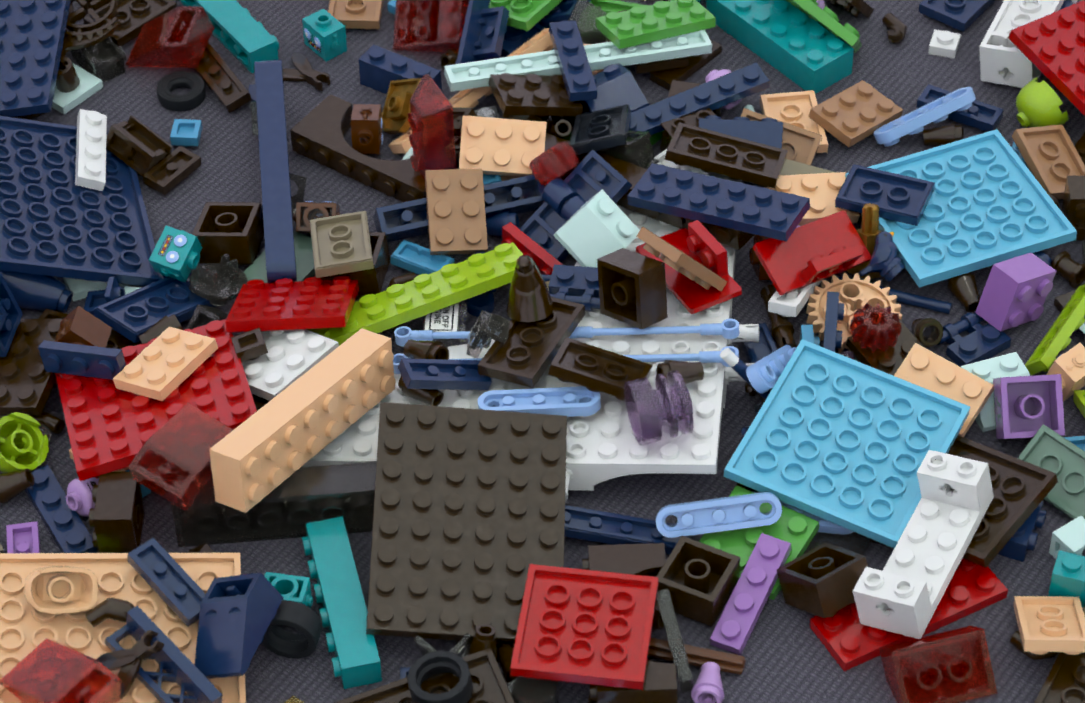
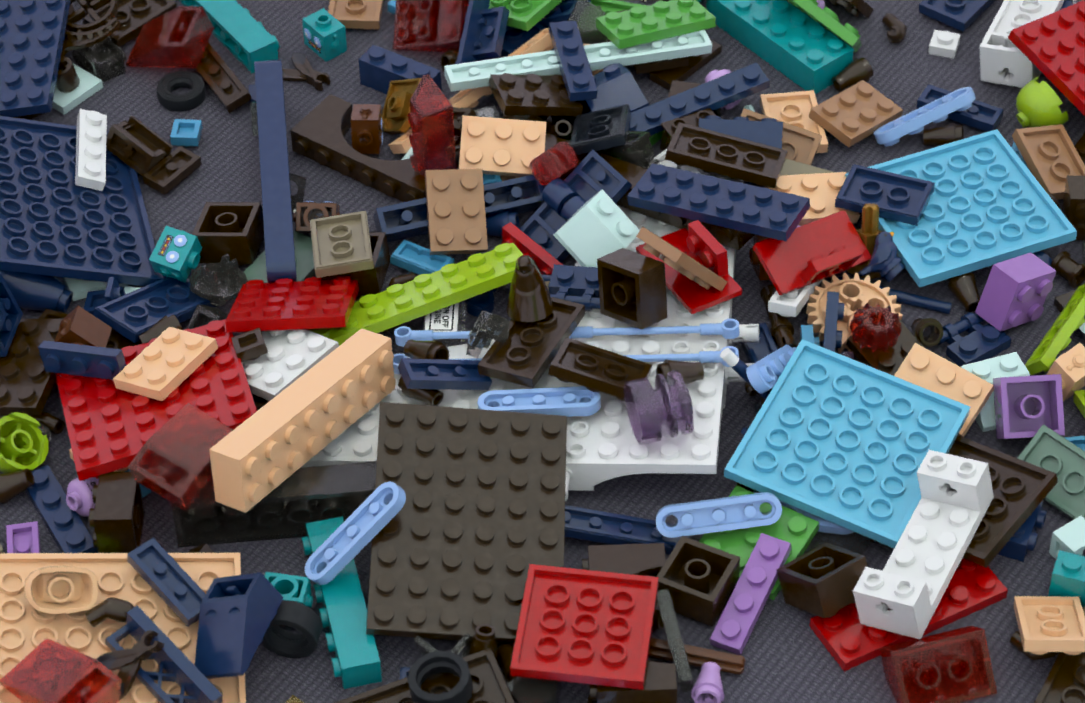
none -> light blue plate [305,482,406,585]
none -> dark brown cone [832,58,873,92]

